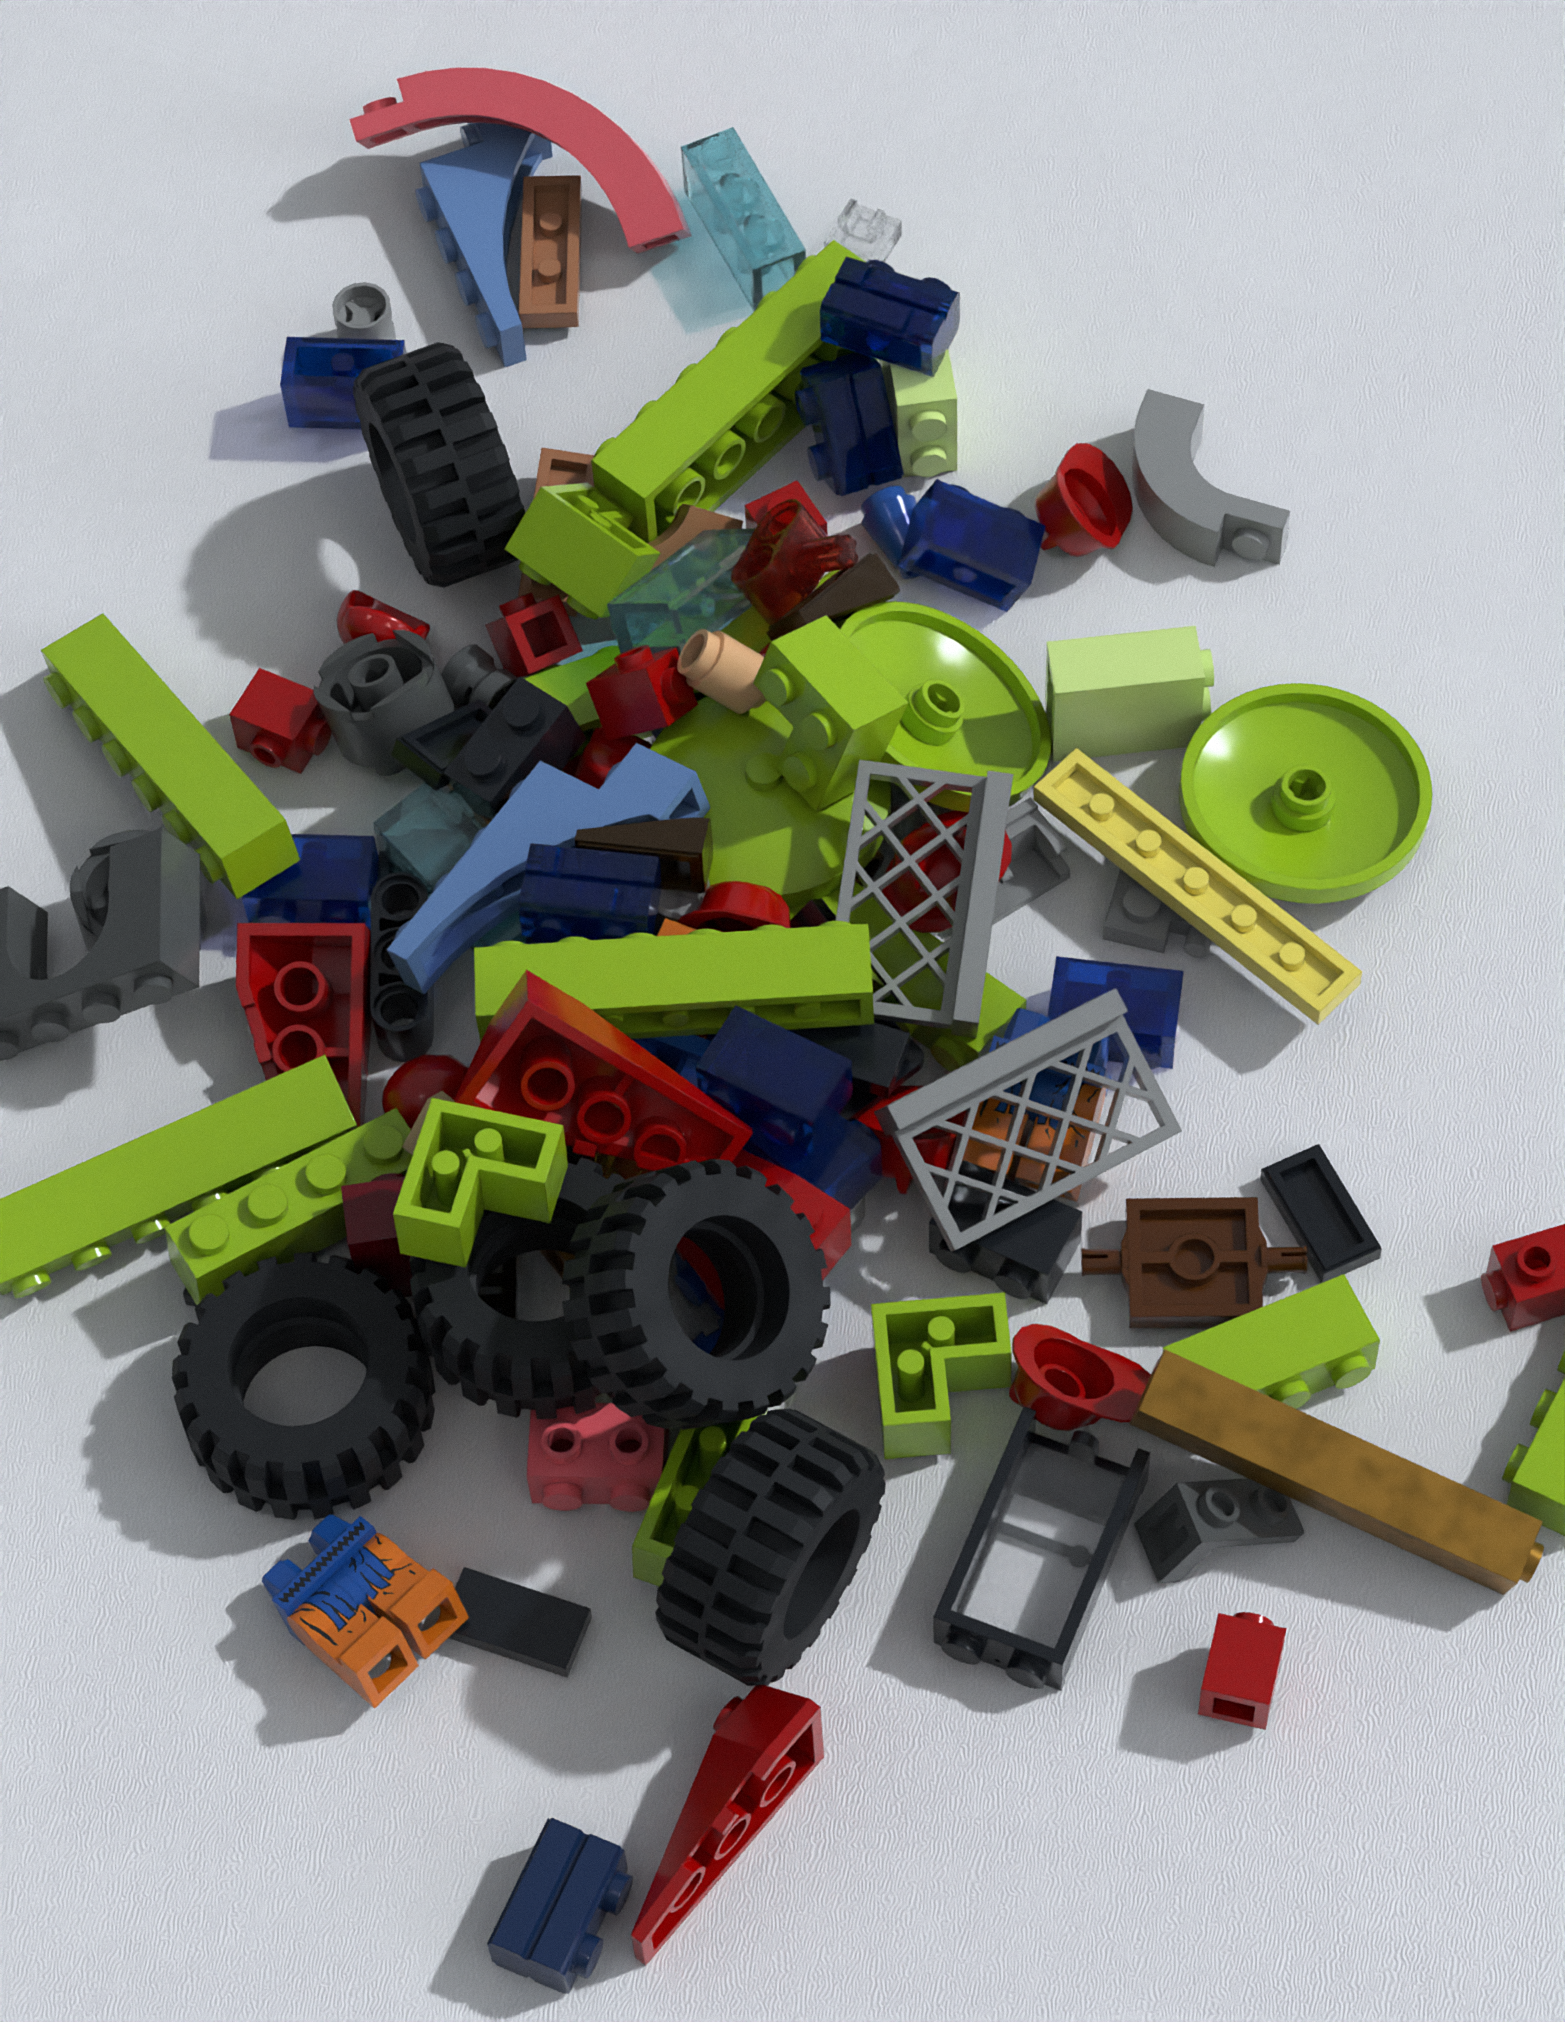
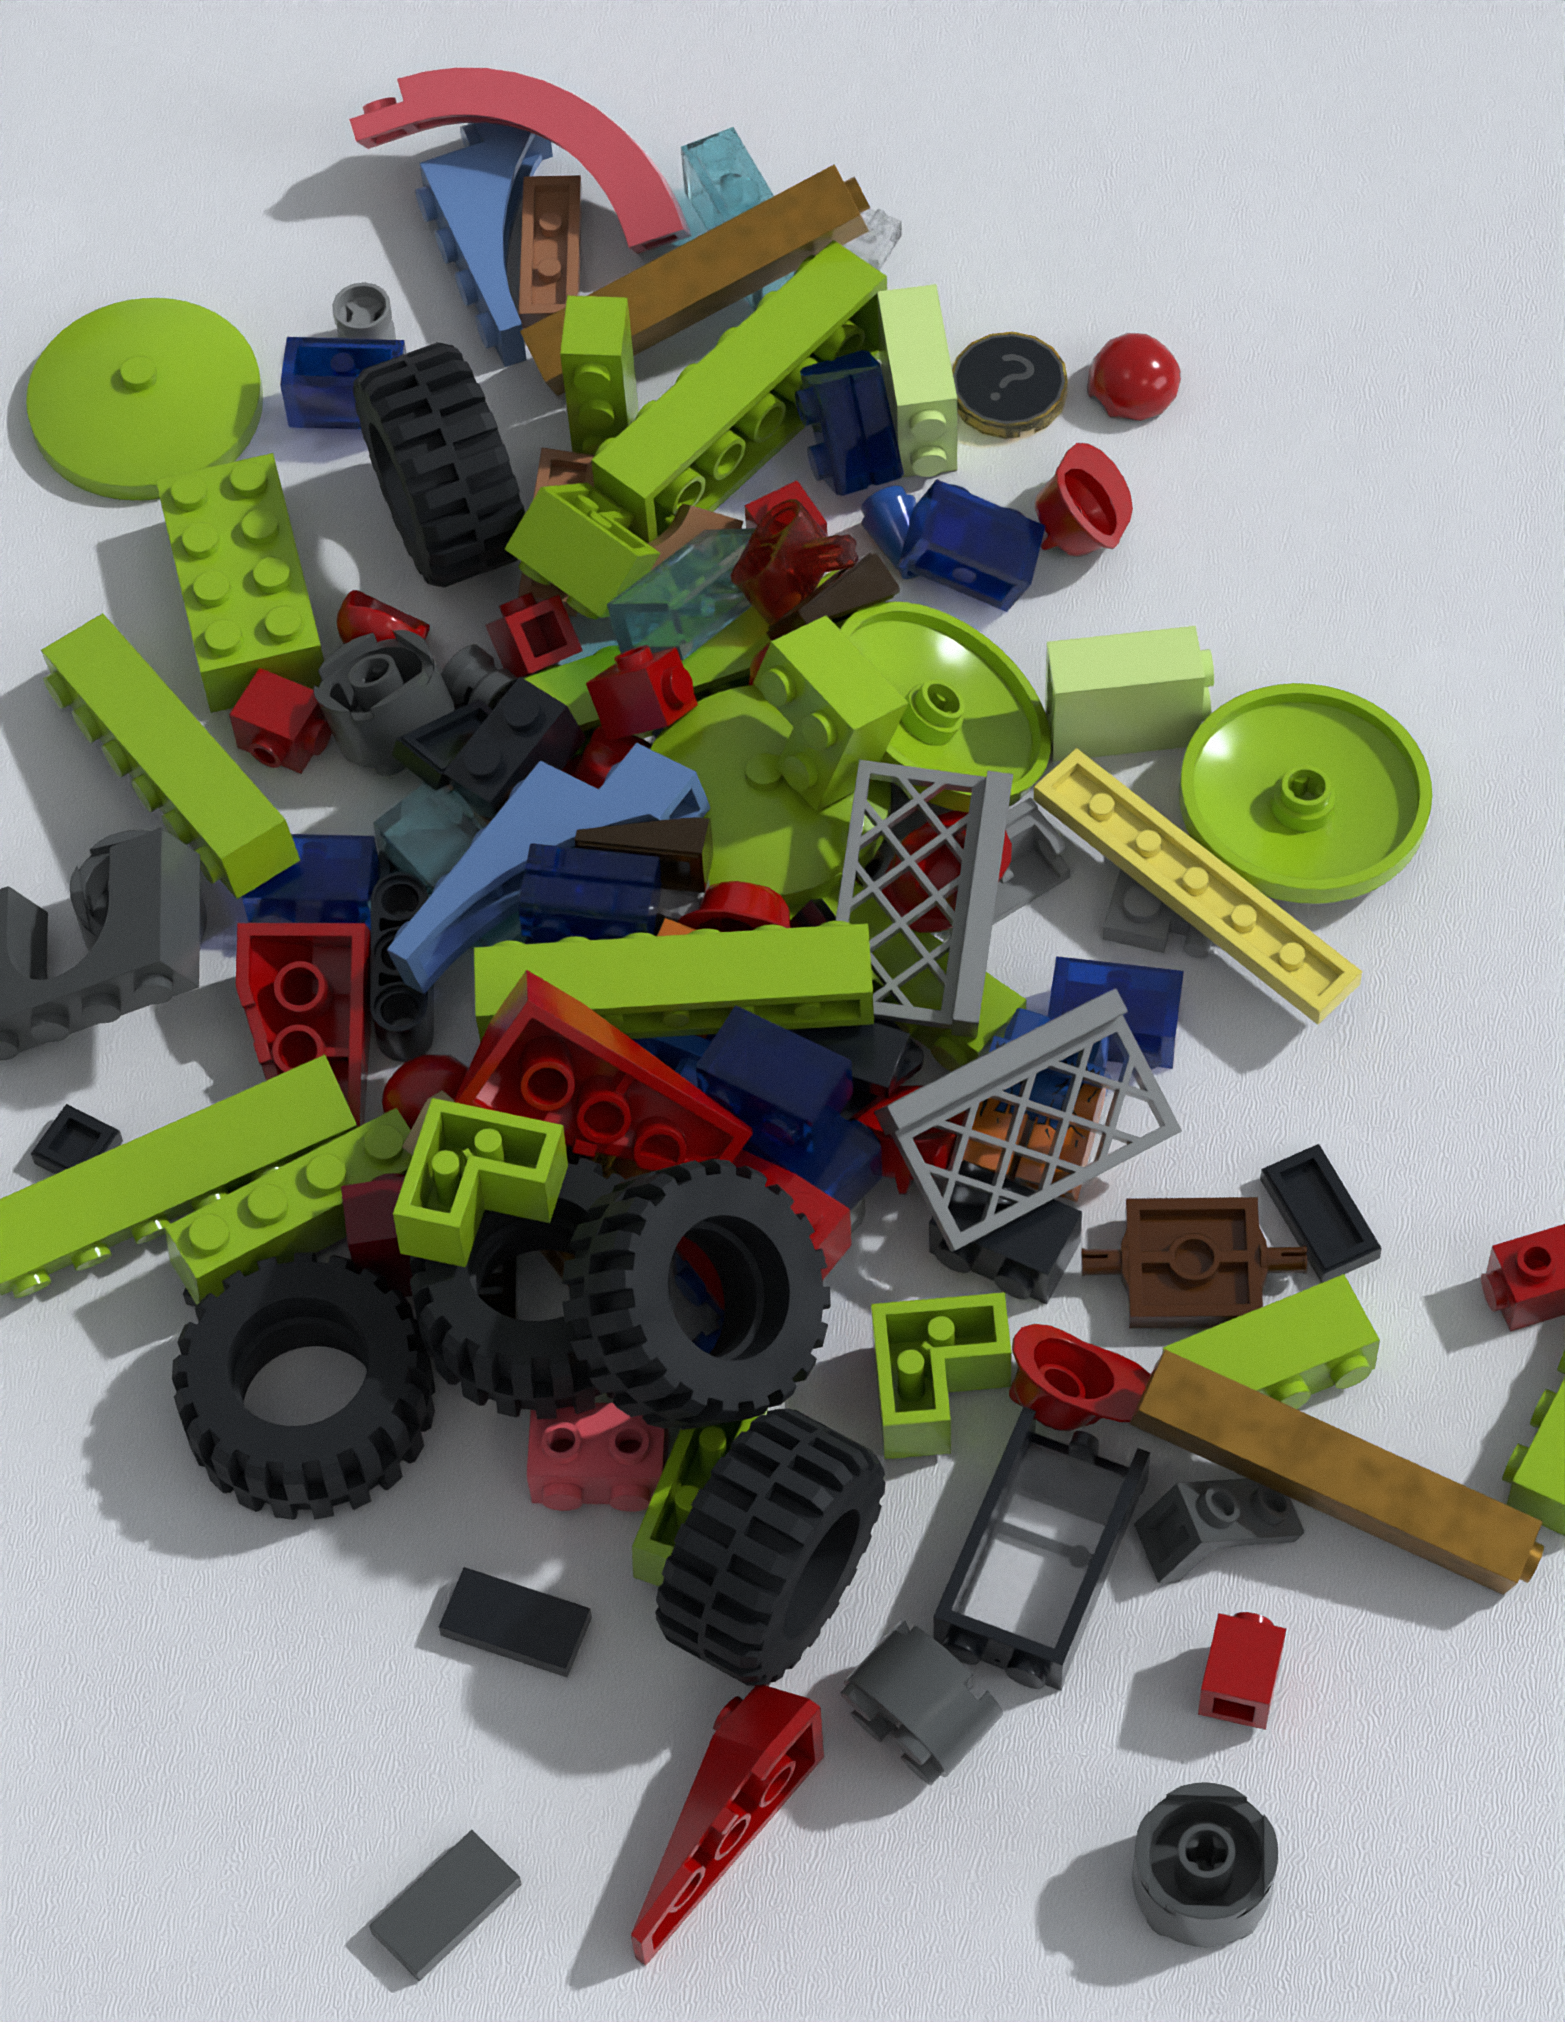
hips [262,1514,469,1709] -> none
dark blue brick [487,1818,633,1994] -> none
light nougat brick [677,629,766,714] -> none
clear blue brick [820,256,960,377] -> none
light grey arch [1132,389,1290,567] -> none
none -> lime dish [26,298,263,501]
none -> black tile [31,1104,123,1174]
none -> lime brick [156,453,324,713]
none -> dark grey tile [369,1830,522,1981]
none -> pearl gold brick [520,164,871,396]
none -> lime brick [560,295,638,455]
none -> dark grey brick [840,1619,1003,1785]
none -> black tile [952,332,1068,439]
none -> red hair [1087,333,1181,421]
none -> dark grey brick [1132,1782,1278,1947]

